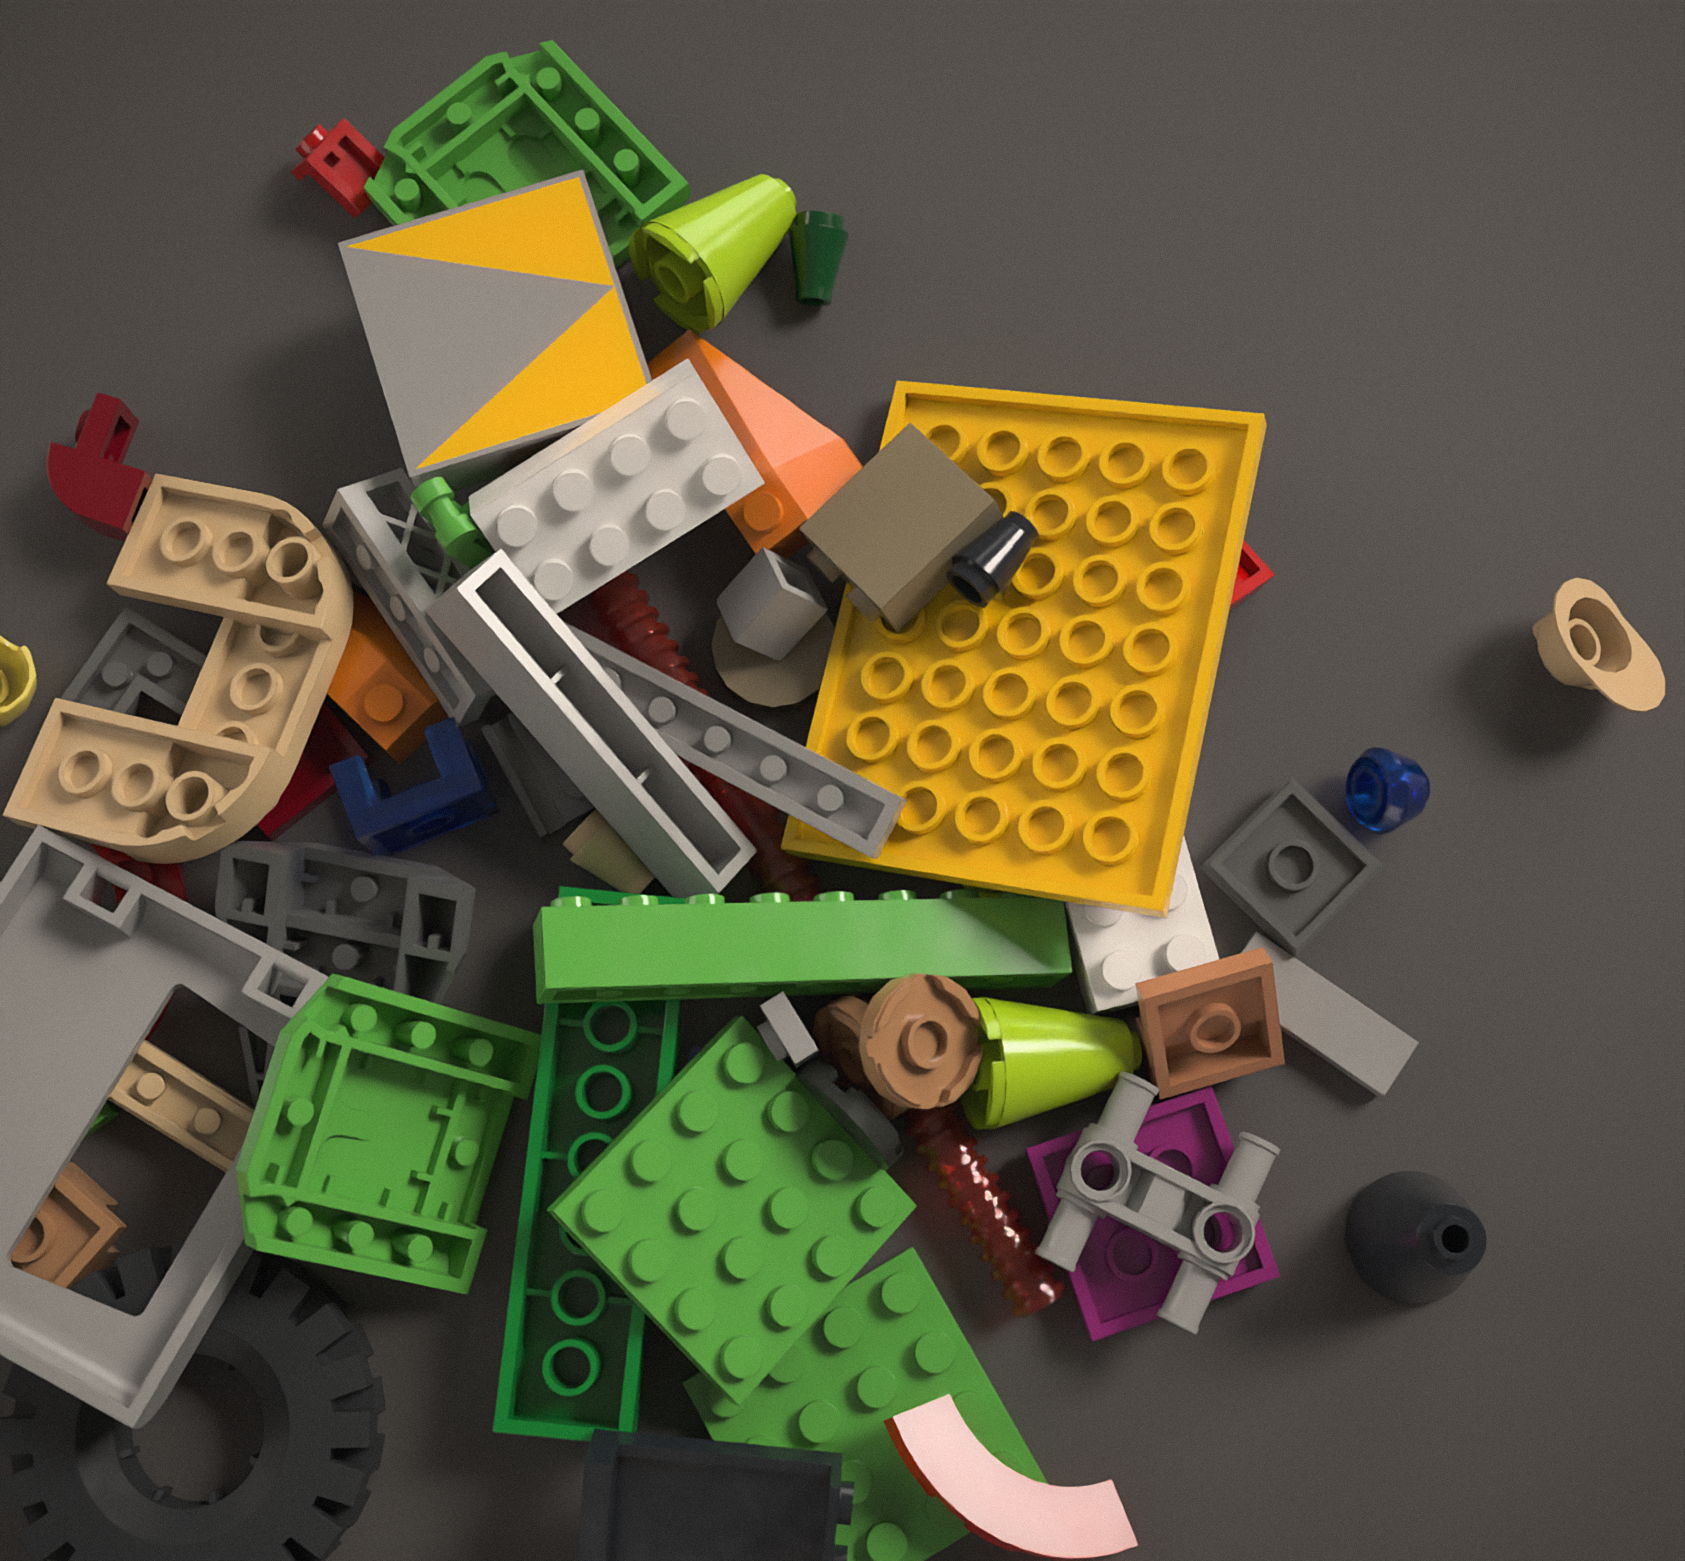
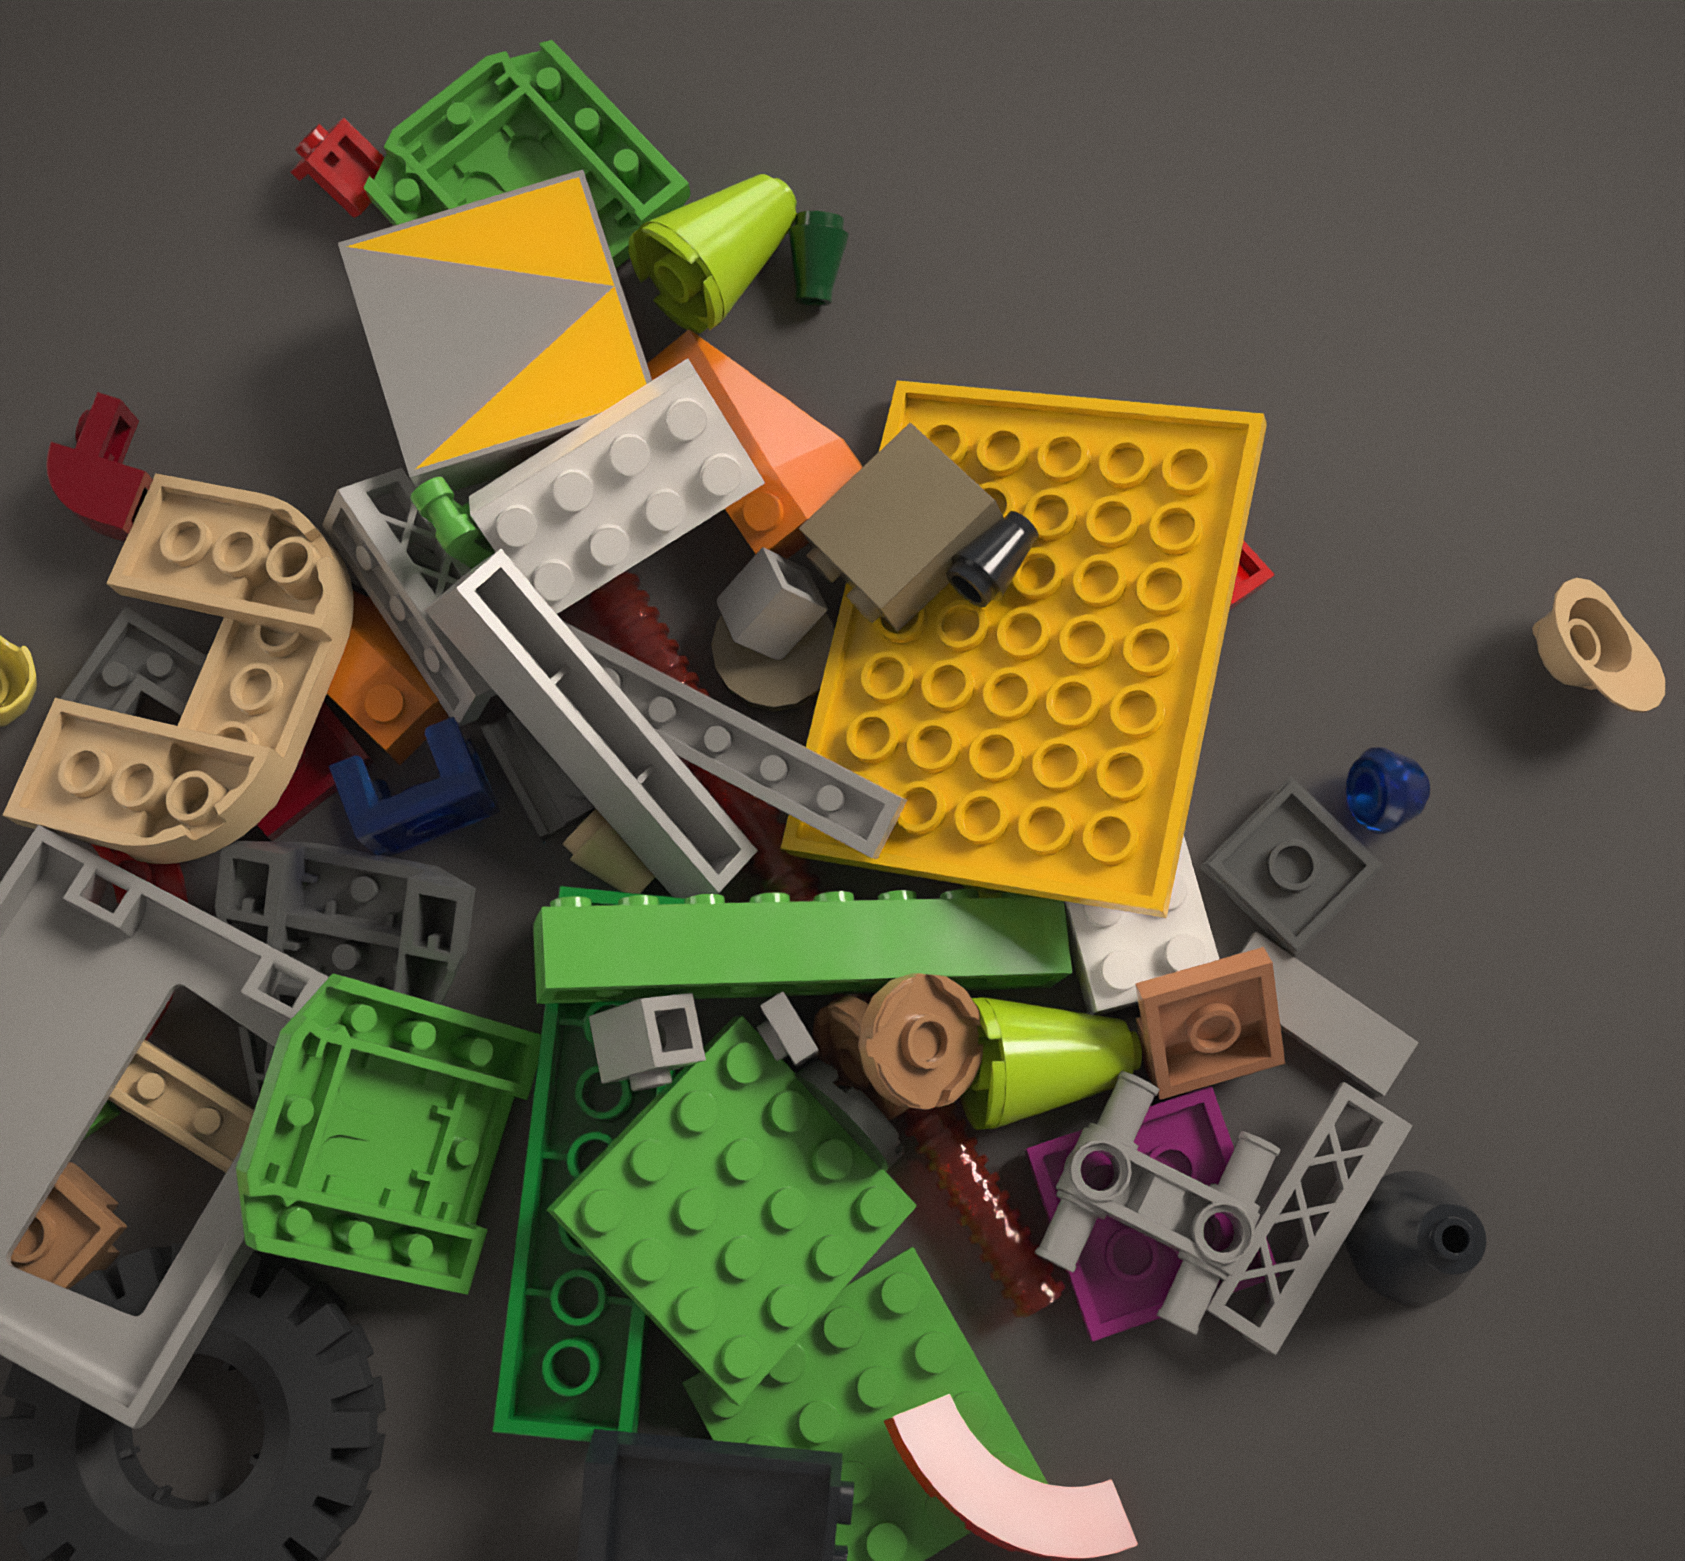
none -> light grey brick [589,993,706,1091]
none -> light grey fence [1206,1082,1413,1355]

